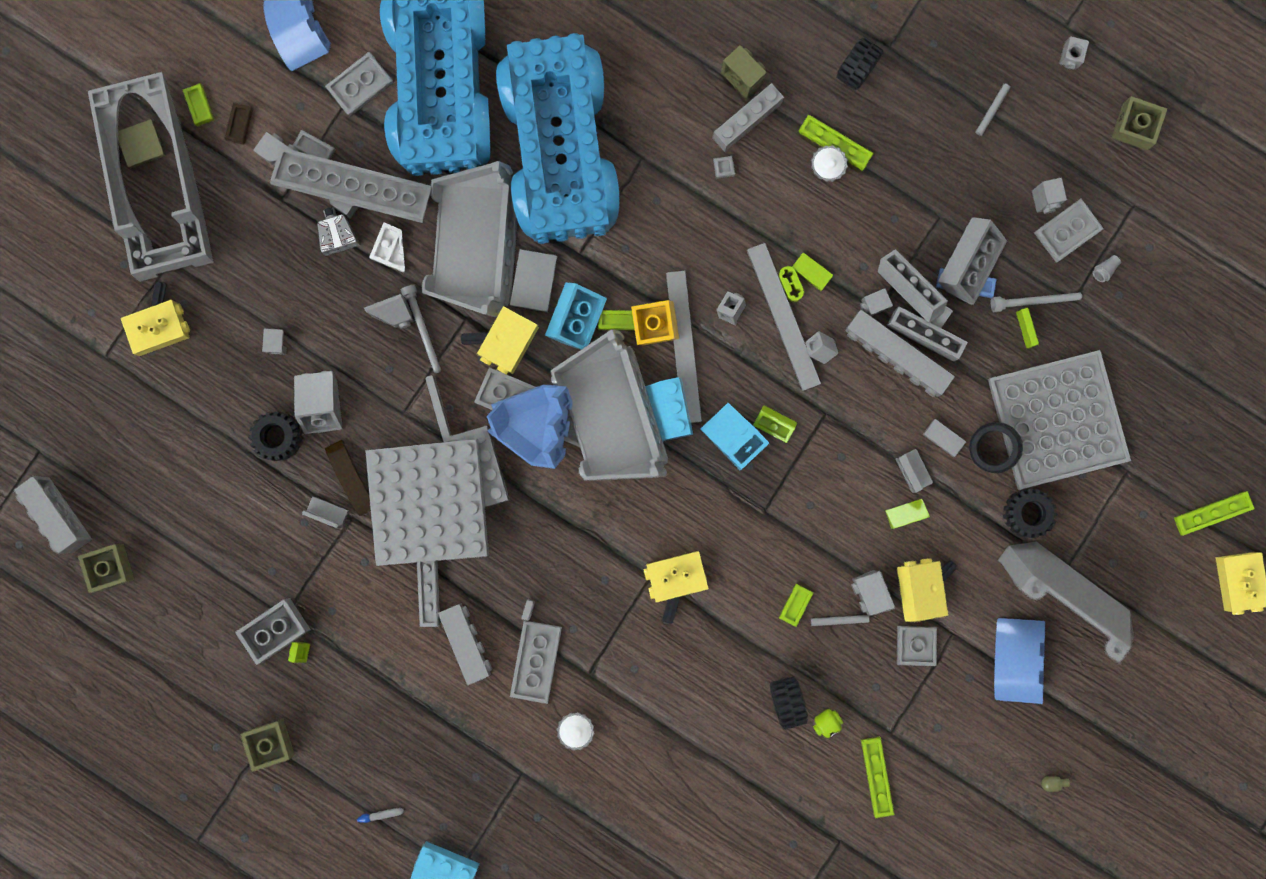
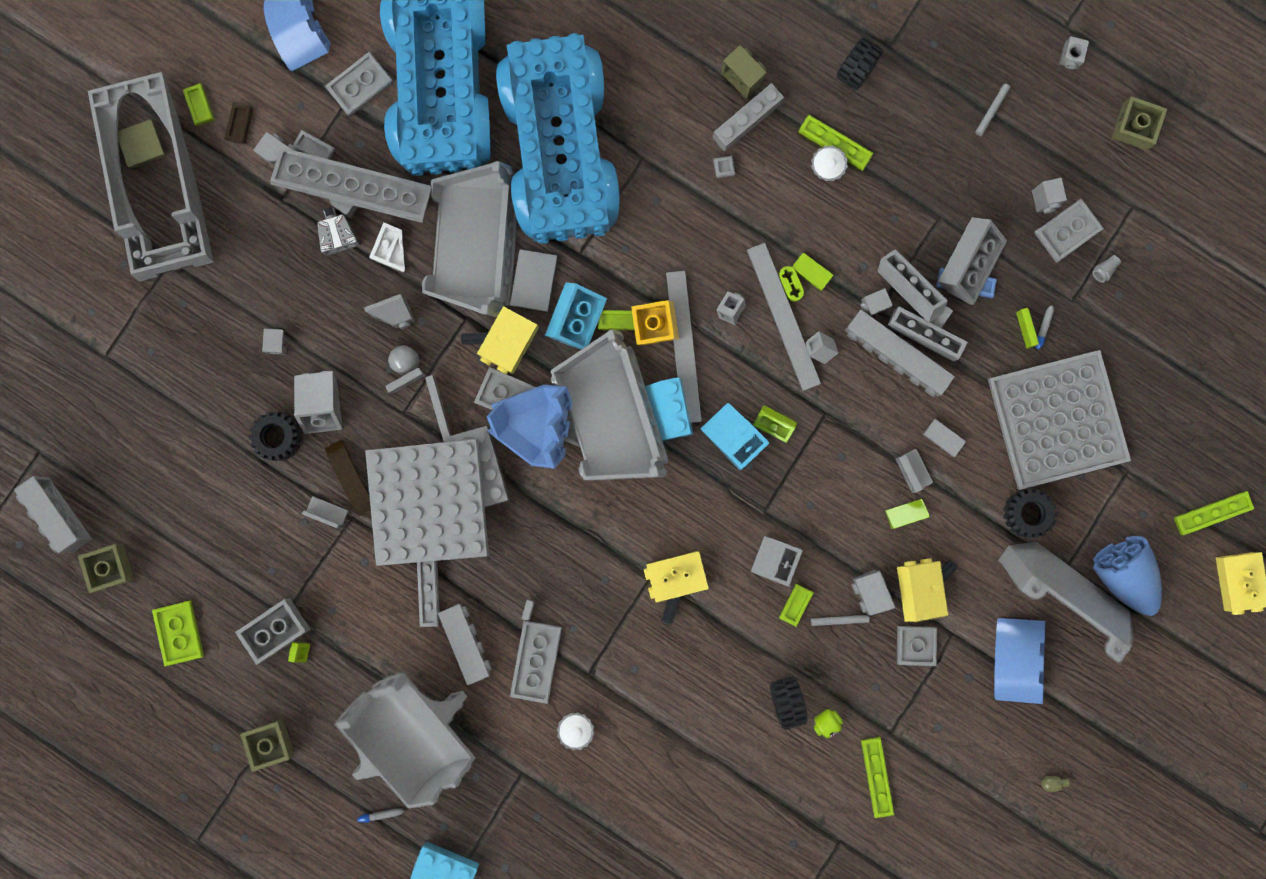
light yellow piece [121,281,190,356] -> none
light grey piece [400,285,441,373] -> none
black tyre [969,422,1023,473] -> none
light grey piece [991,293,1083,312] -> none
none -> lime tile [152,600,204,667]
none -> light grey cylinder [335,673,475,808]
none -> light grey tile [386,368,425,394]
none -> light grey hair [388,345,420,375]
none -> light grey slope [750,536,803,587]
none -> light grey piece [1036,305,1054,350]
none -> medium blue cylinder [1093,536,1162,616]

